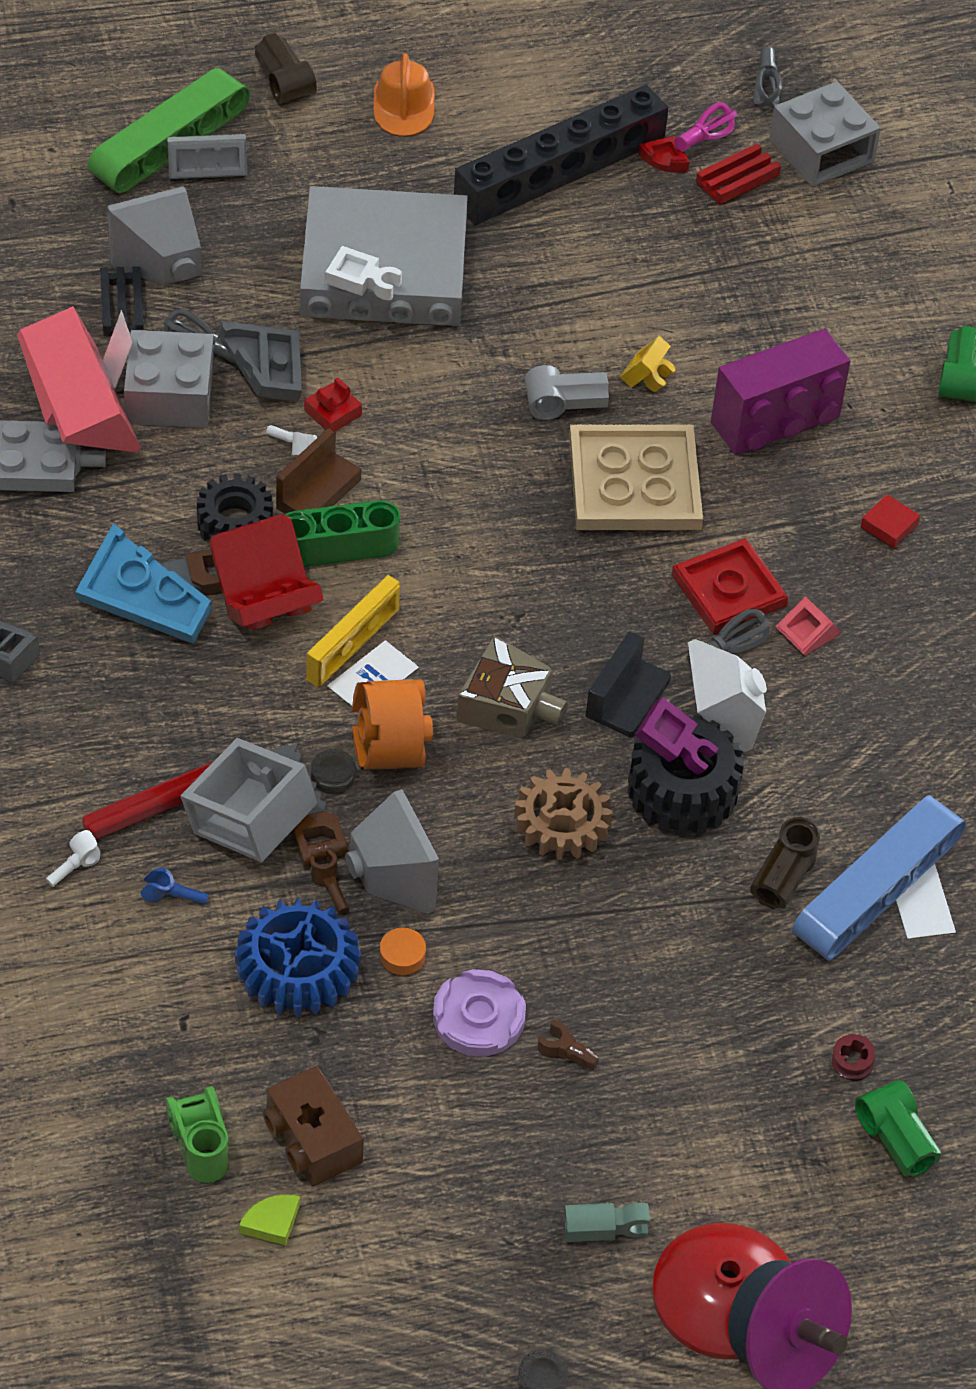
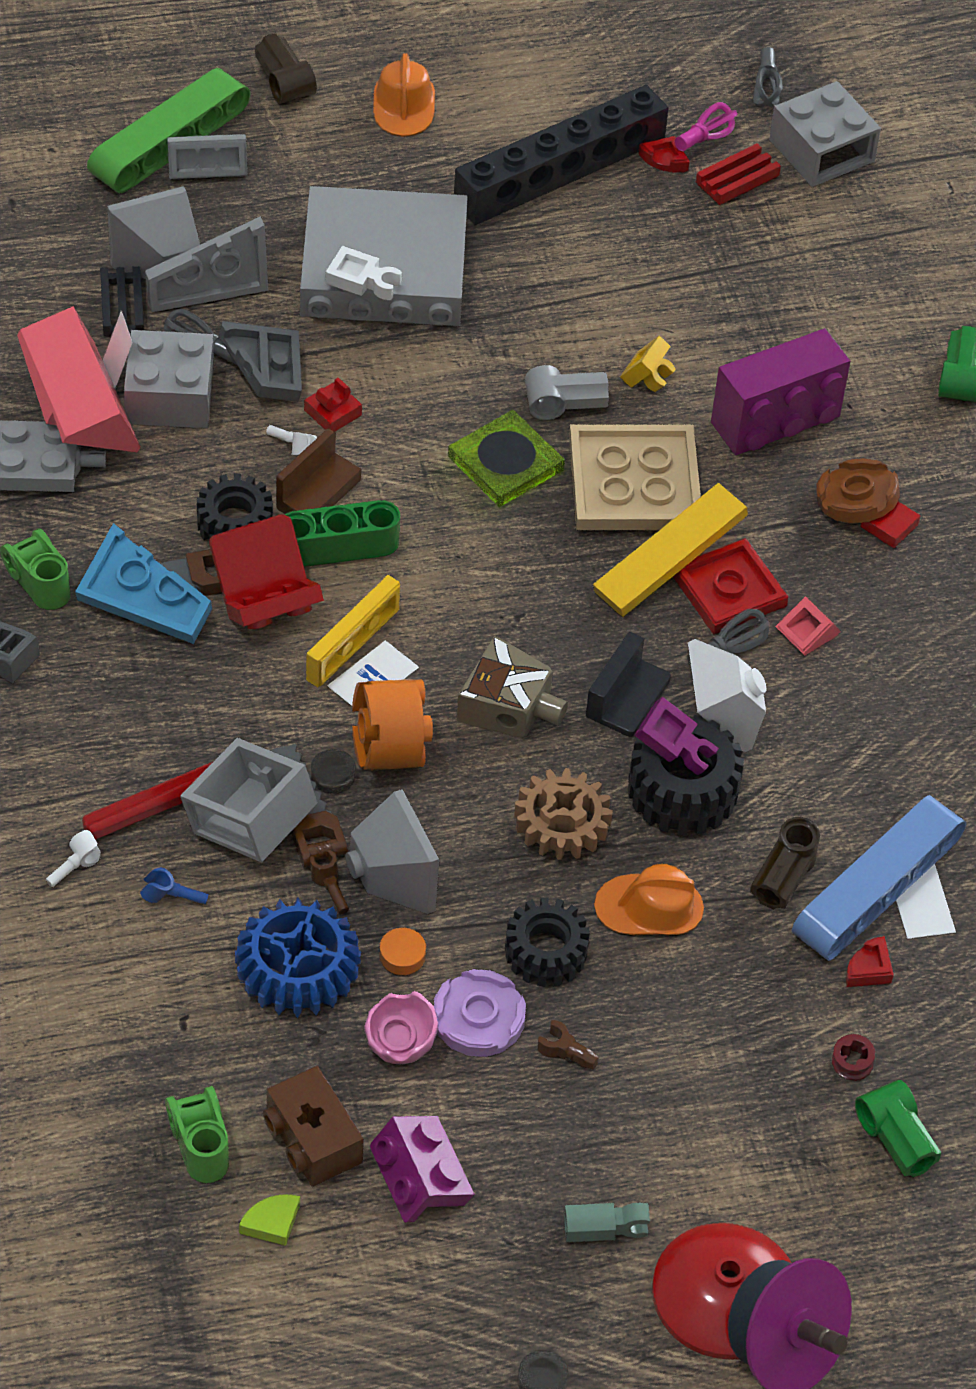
none -> bright green piece [0,528,71,610]
none -> light grey wing [145,216,268,312]
none -> bright pink hair [364,991,438,1064]
none -> magenta bracket [370,1116,475,1222]
none -> clear neon green tile [448,410,565,507]
none -> black tyre [505,897,590,987]
none -> yellow tile [593,483,748,617]
none -> orange piece [594,864,704,935]
none -> dark orange tile [816,458,900,523]
none -> red tile [846,936,894,987]

